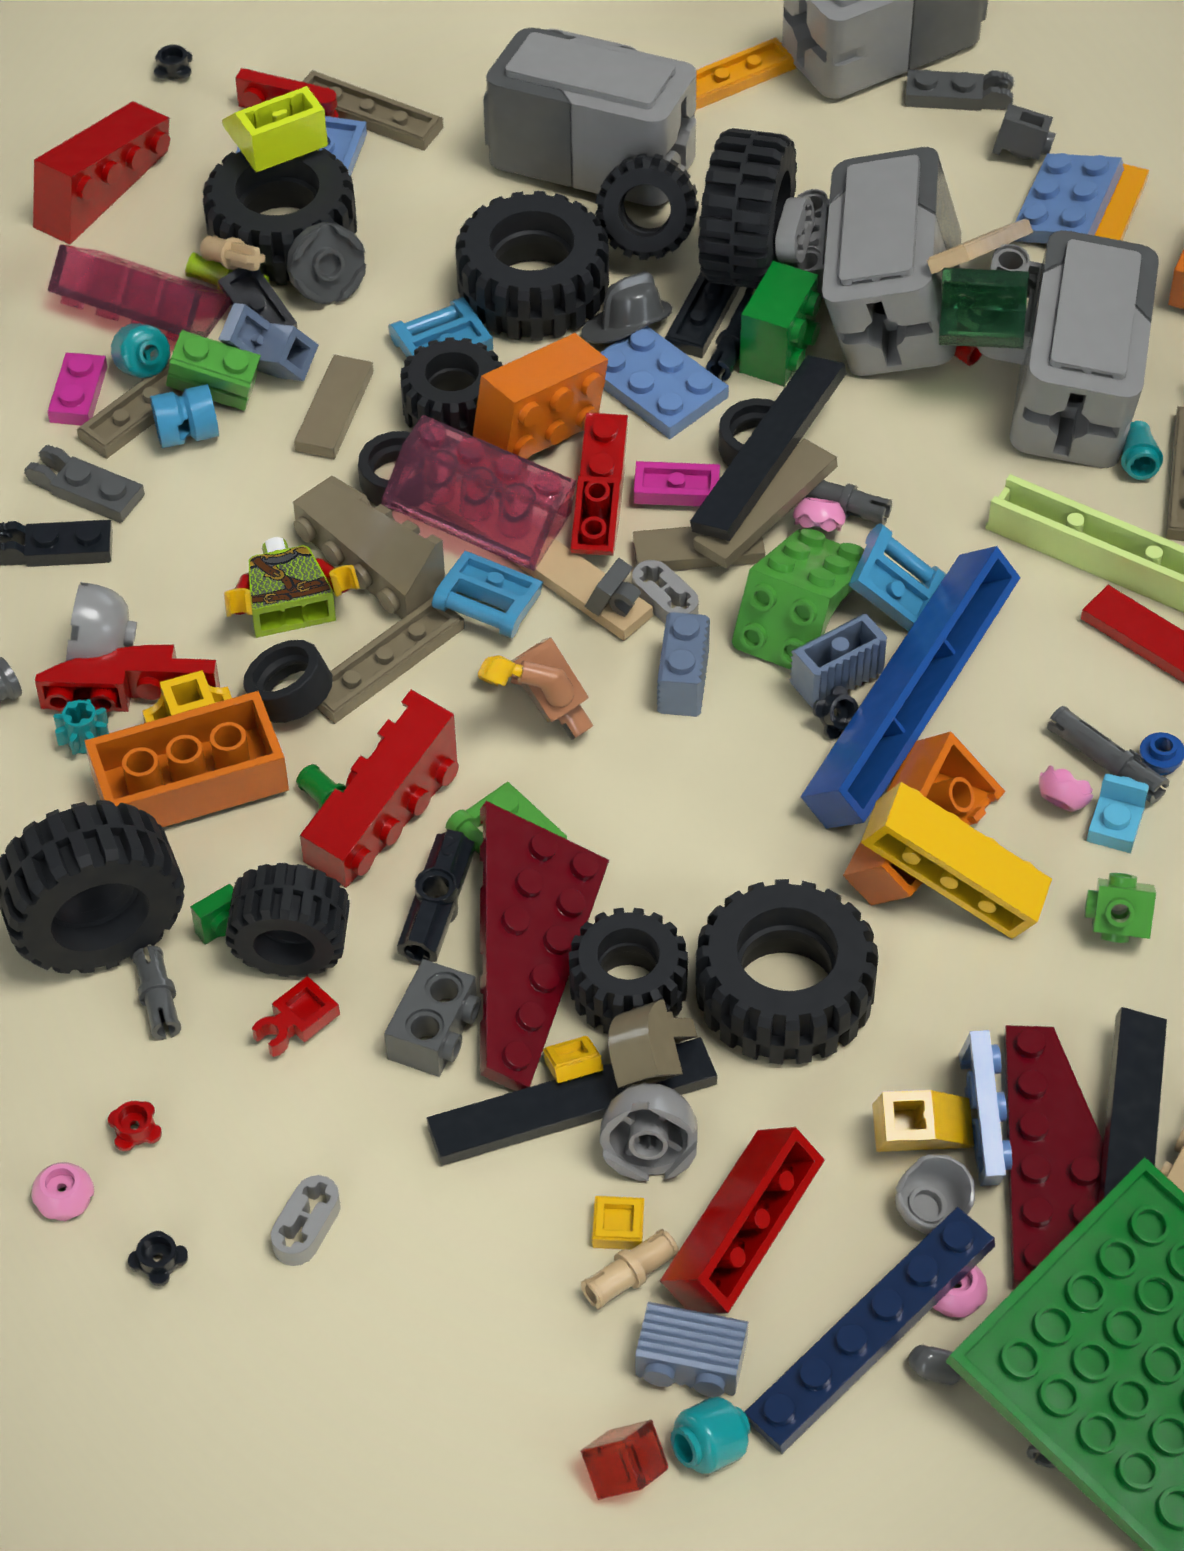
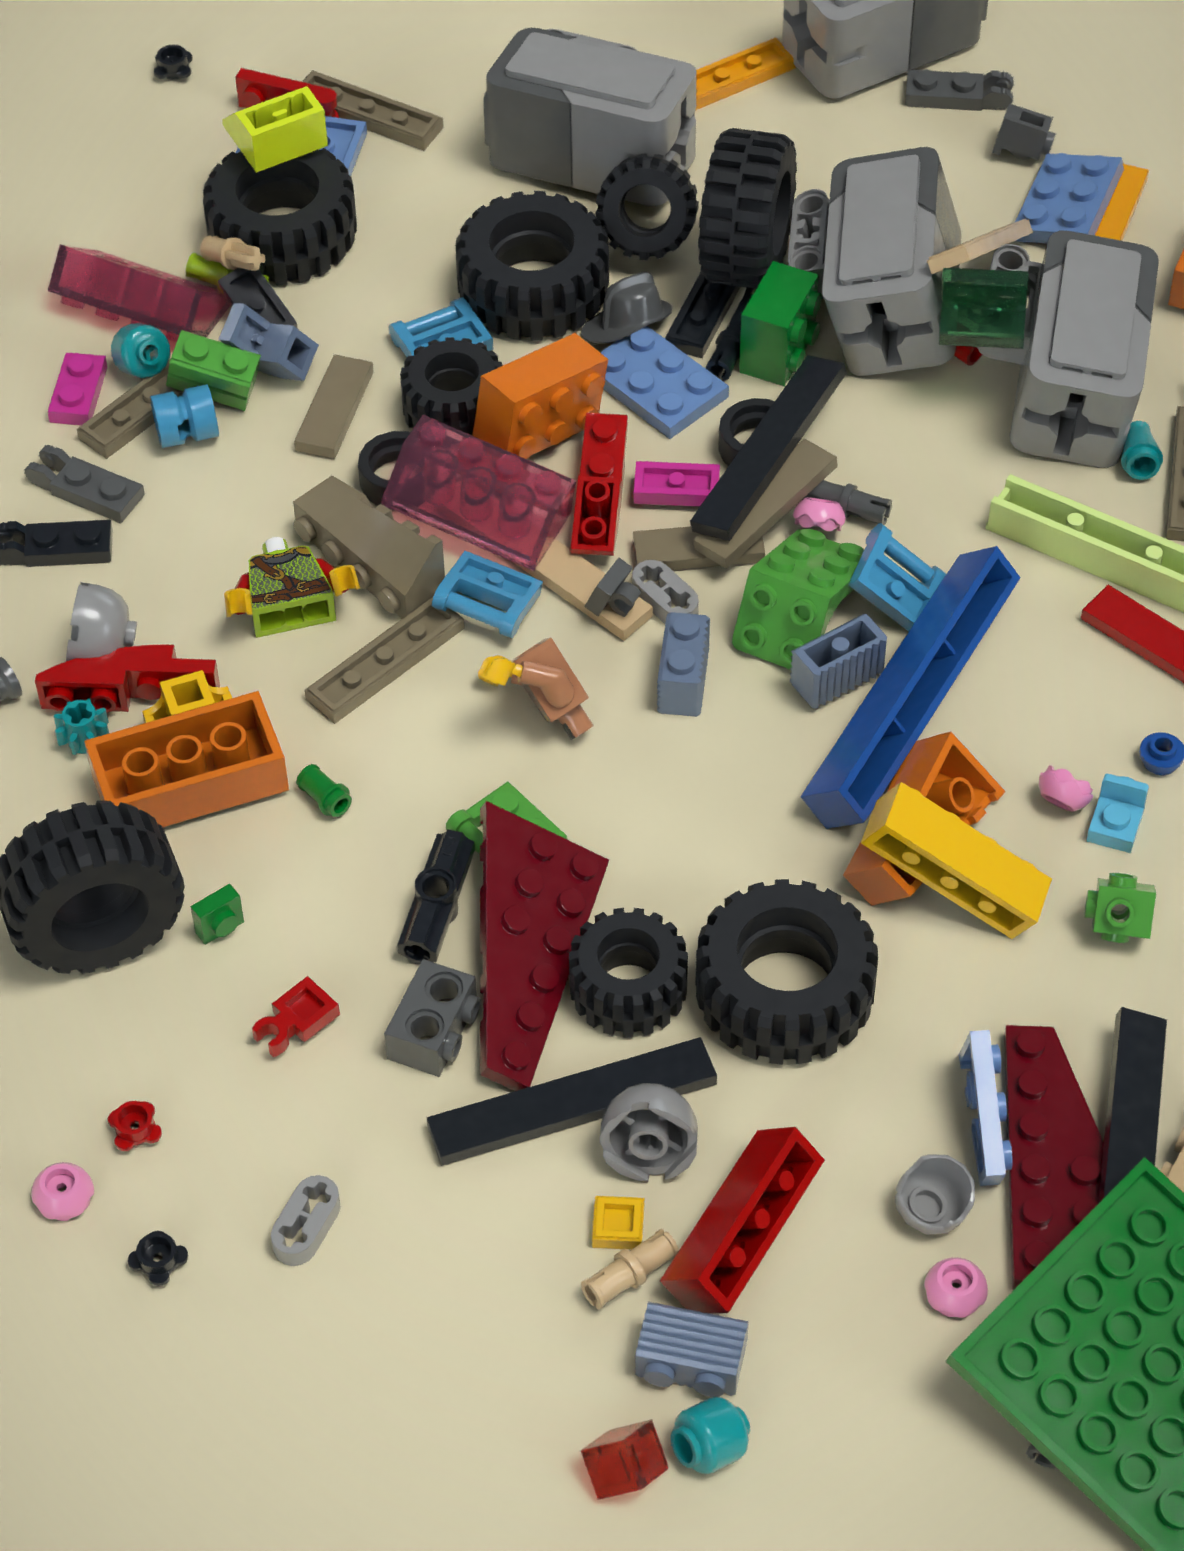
red wedge [33,101,170,245] -> none
dark grey pin [133,946,181,1040] -> none
black tyre [225,863,350,977] -> none
black tyre [243,640,333,723] -> none
dark grey tile [287,222,366,304] -> none
red wedge [300,689,459,888] -> none
yellow tile [543,1036,604,1083] -> none
dark tan brick [608,999,698,1088] -> none
dark blue plate [744,1207,995,1454] -> none
light grey beam [775,197,814,264] -> none
black plate [813,686,859,739] -> none
yellow slope [872,1090,974,1152] -> none
dark grey arm [909,1345,962,1385] -> none
dark grey pin [1047,706,1170,804] -> none

